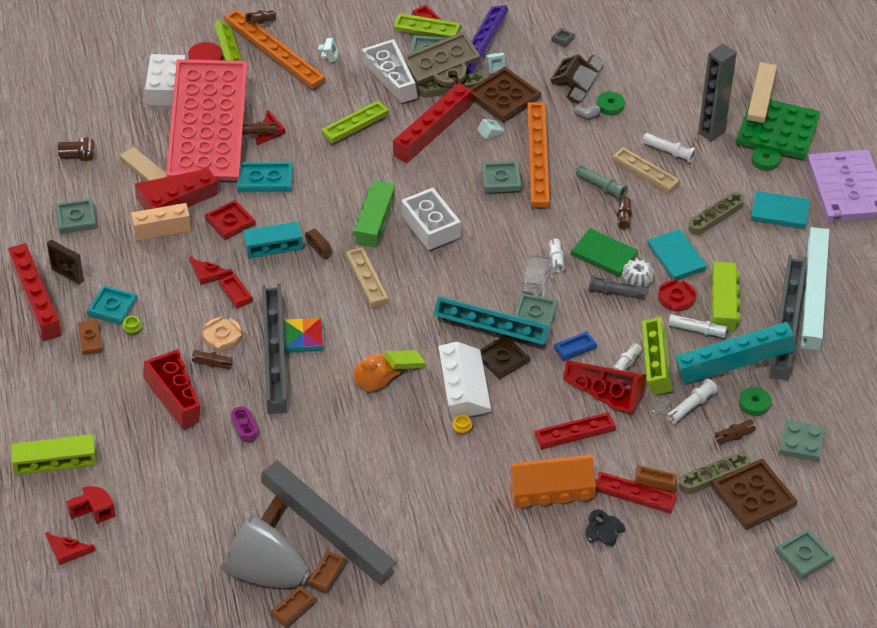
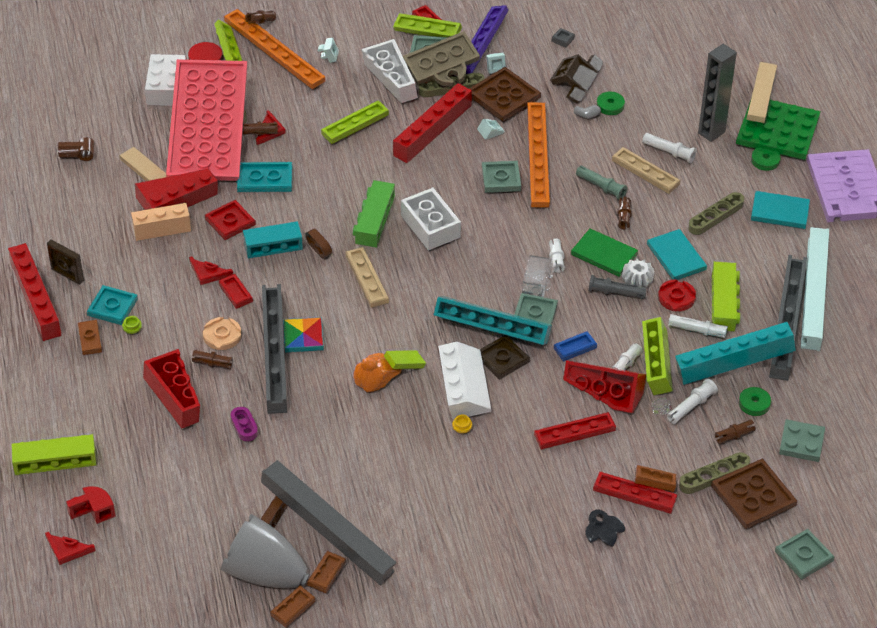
sand green tile [55,199,97,234] -> none
orange slope [510,455,596,508] -> none

